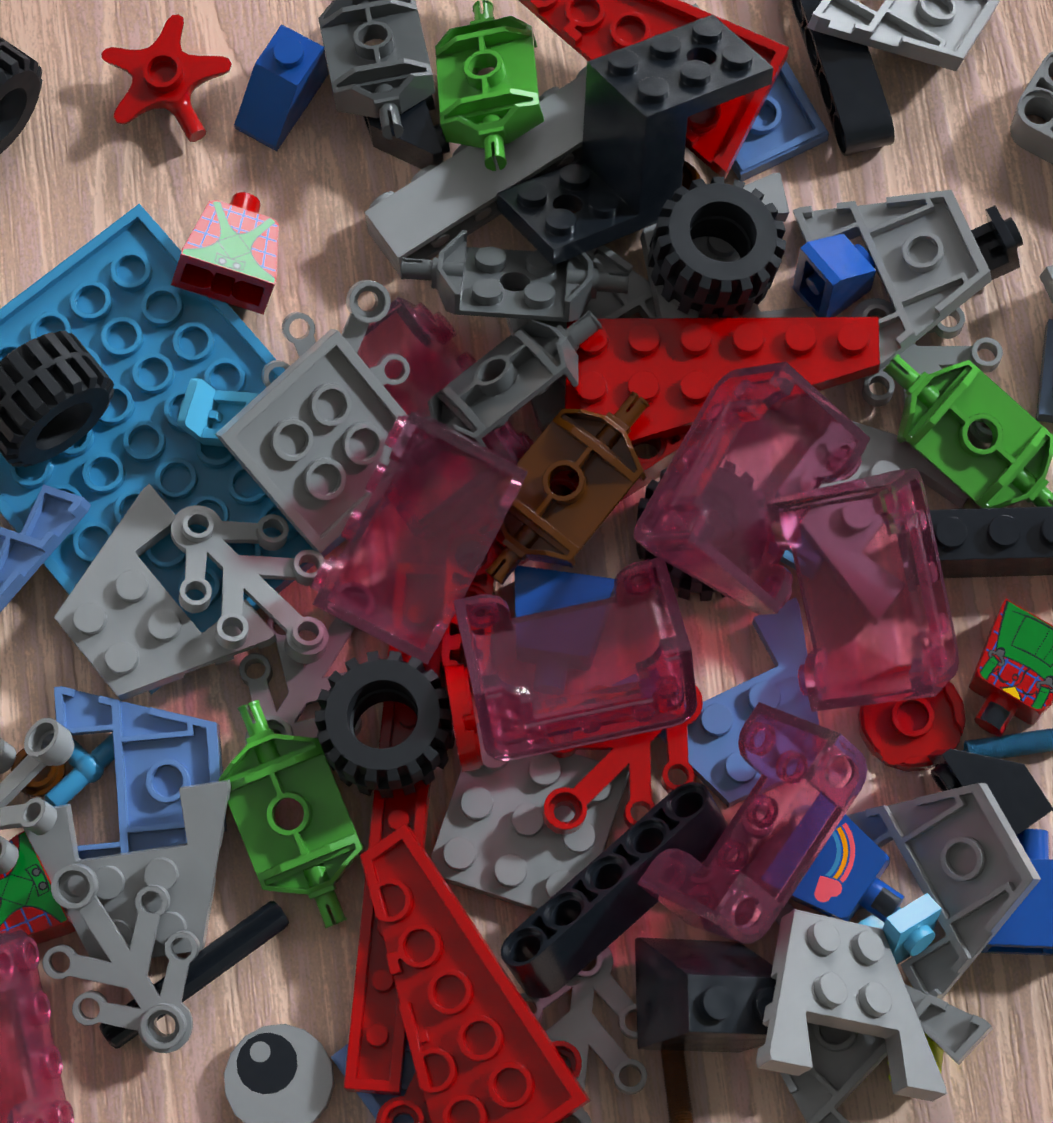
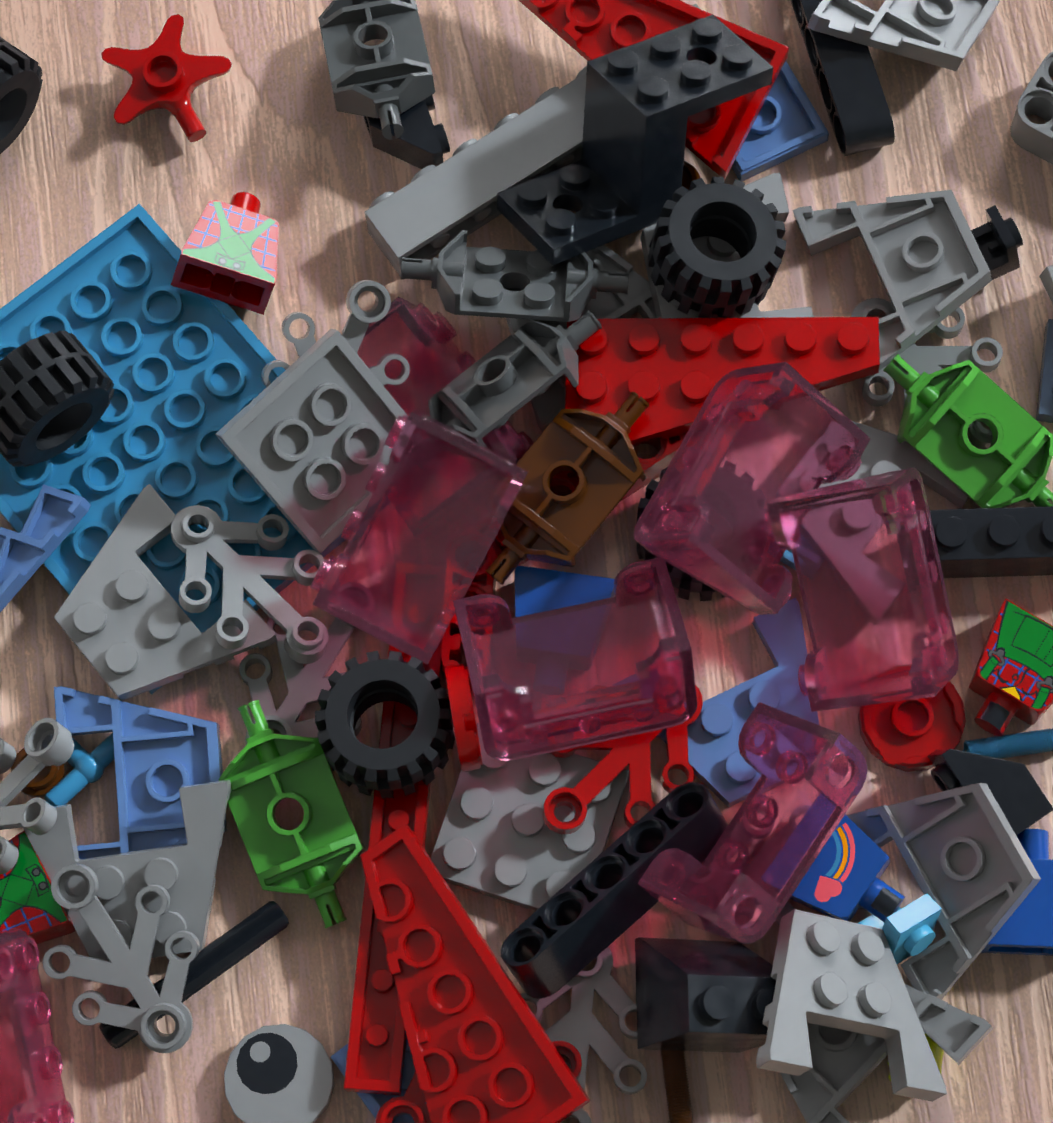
medium azure bracket [177,378,259,447] -> none
blue slope [234,24,329,151] -> none
bright green plate [435,0,544,171] -> none
blue slope [792,233,876,317] -> none

